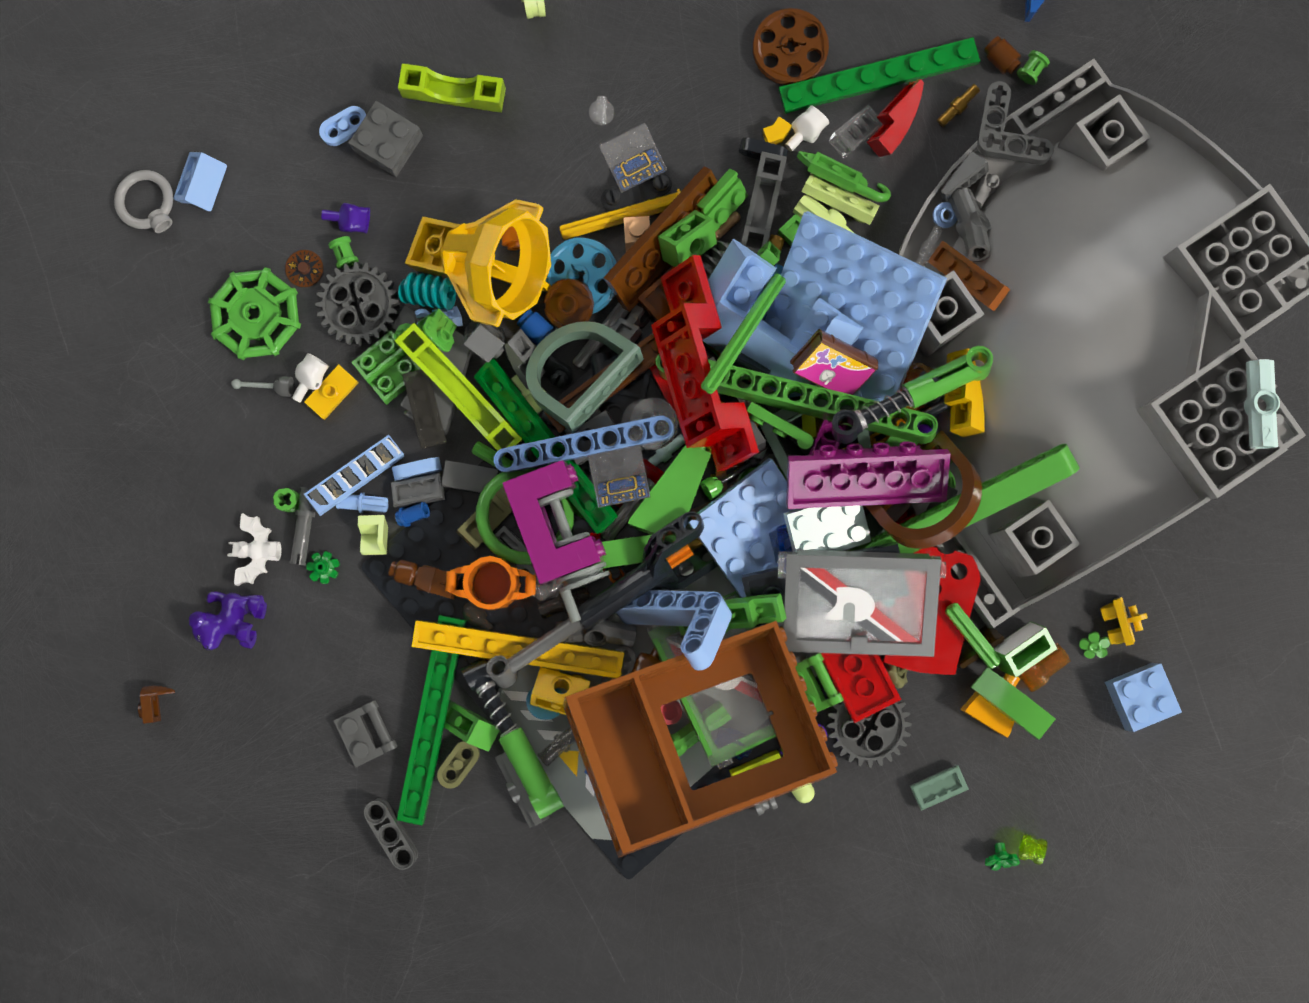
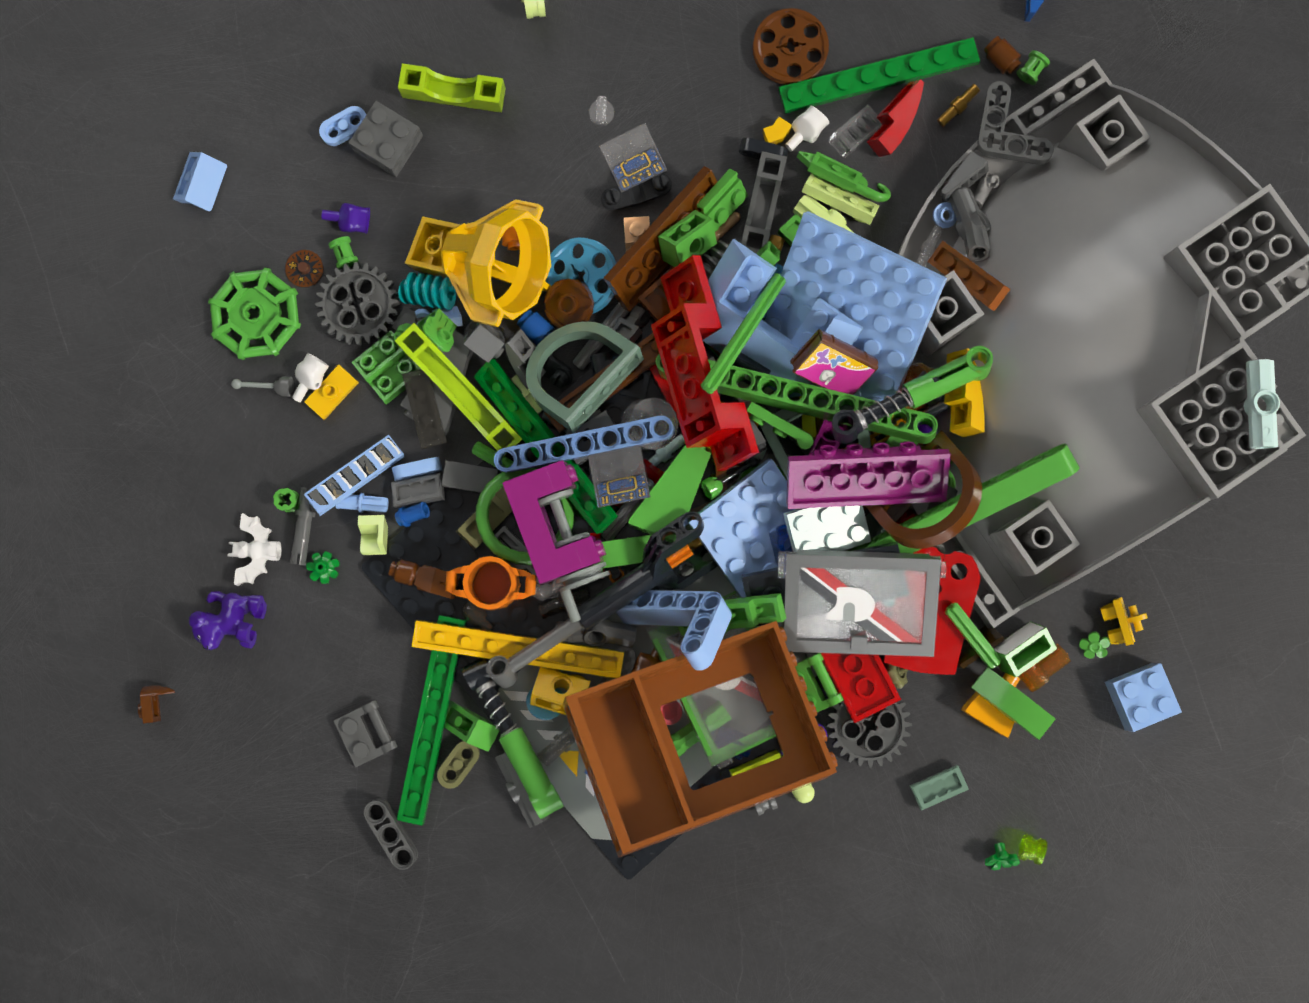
light grey piece [114,170,173,233] -> none
yellow axle [560,189,680,240] -> none

